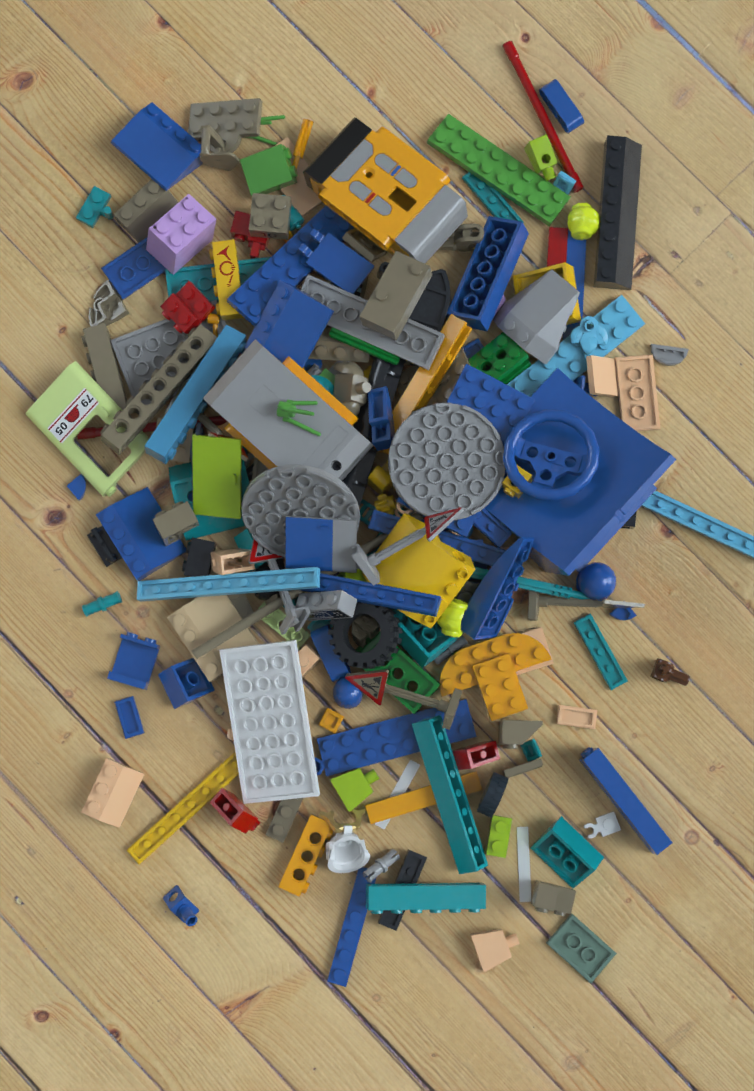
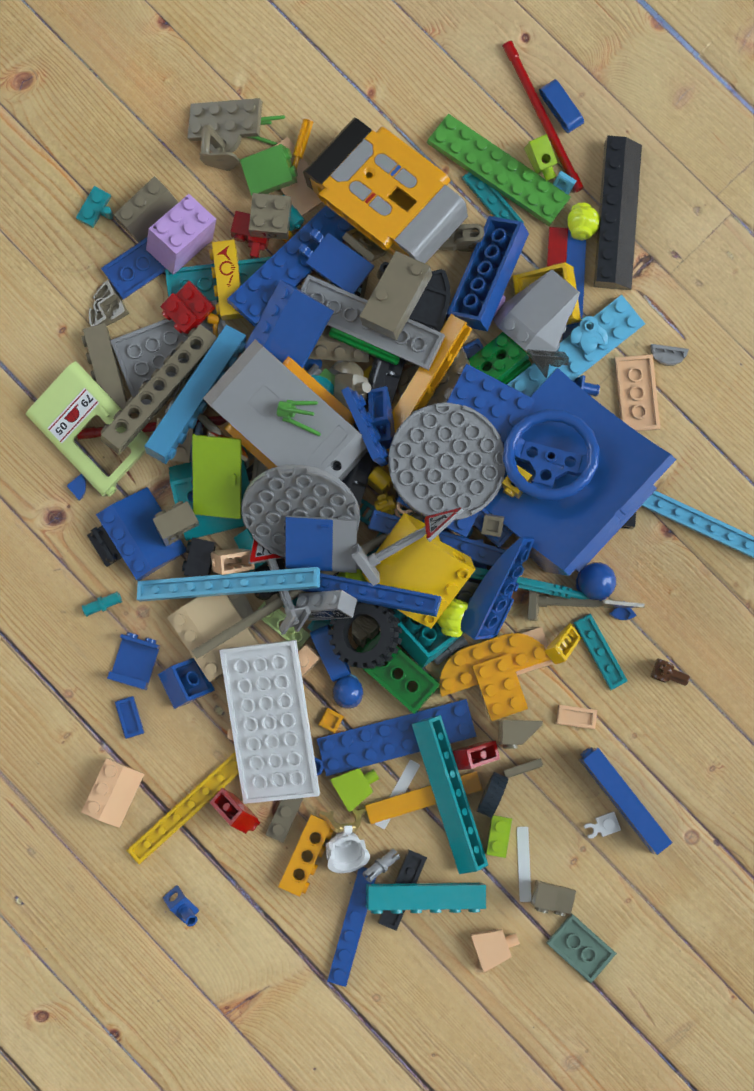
blue slope [111,102,203,191] -> none
dark tan piece [345,669,462,730] -> none
teal slope [520,739,542,762] -> none
teal slope [530,816,604,889] -> none
light nougat tile [586,355,619,397] -> none
none -> blue plate [341,387,389,467]
none -> dark tan plate [481,513,504,537]
none -> clear smoke slope [527,349,569,378]
none -> yellow slope [545,623,581,664]

